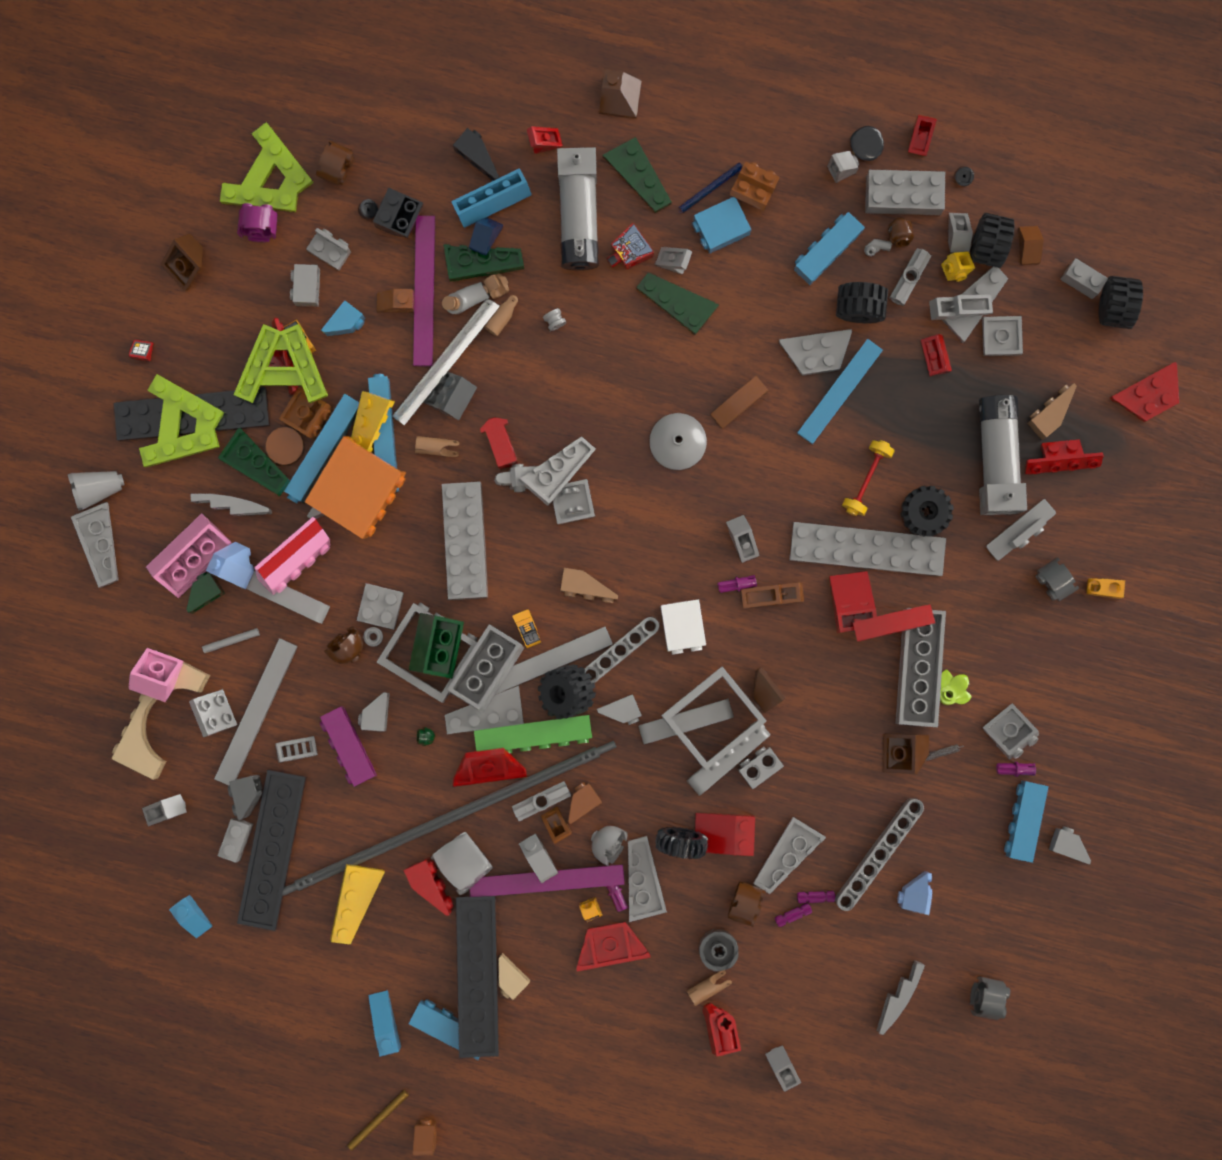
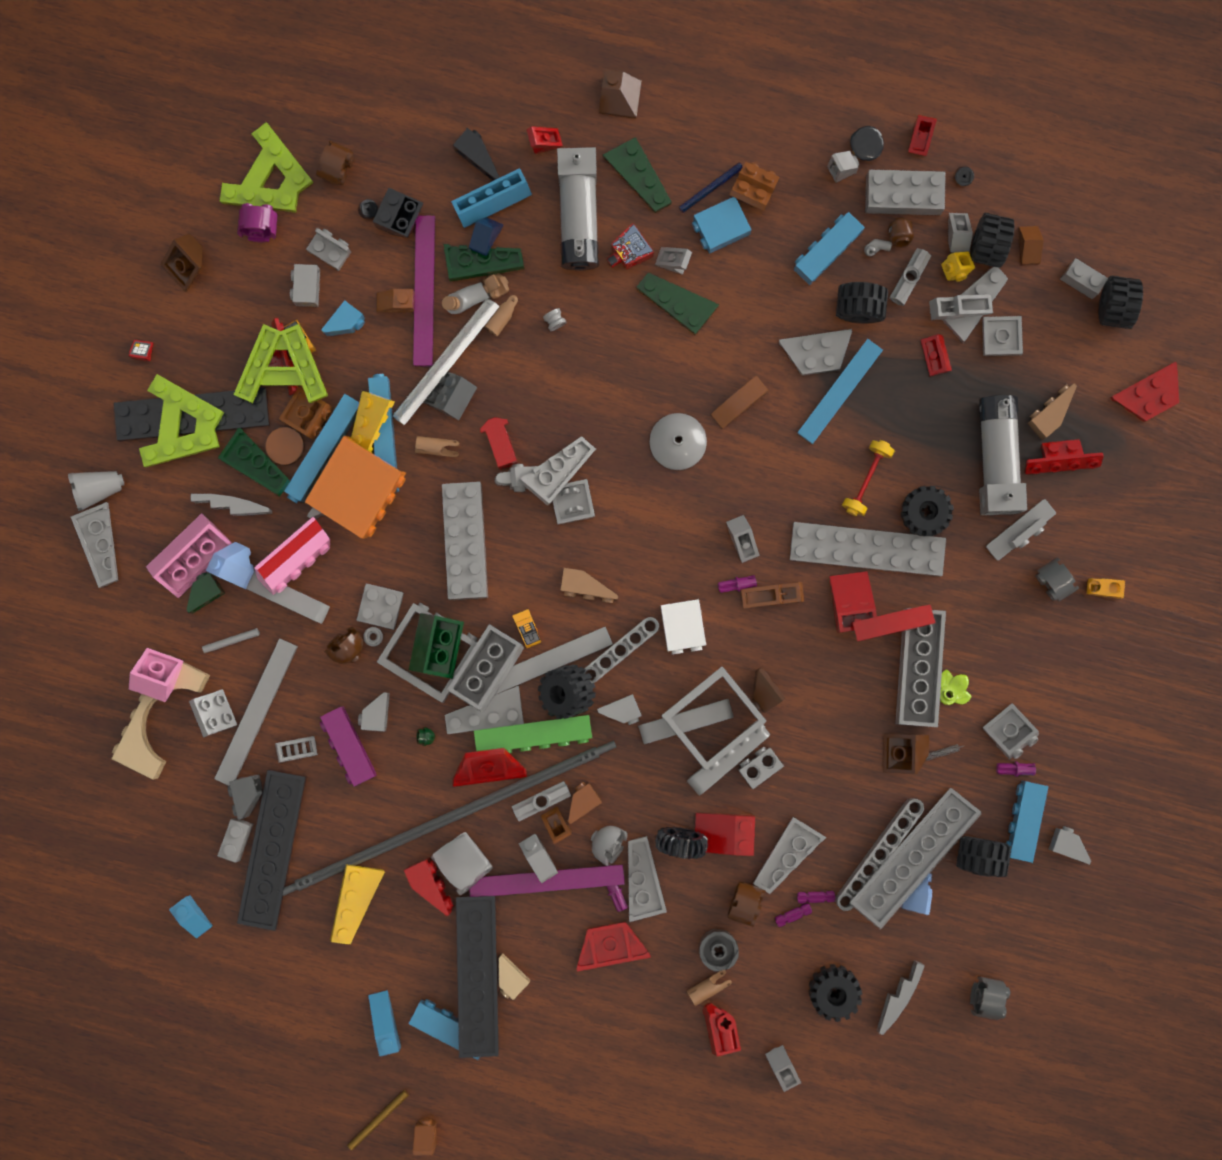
light grey slope [142,794,187,826] -> none
light orange leg [579,897,603,922] -> none
none -> black wheel [808,964,862,1022]
none -> light grey plate [850,788,982,930]
none -> black wheel [956,836,1012,877]

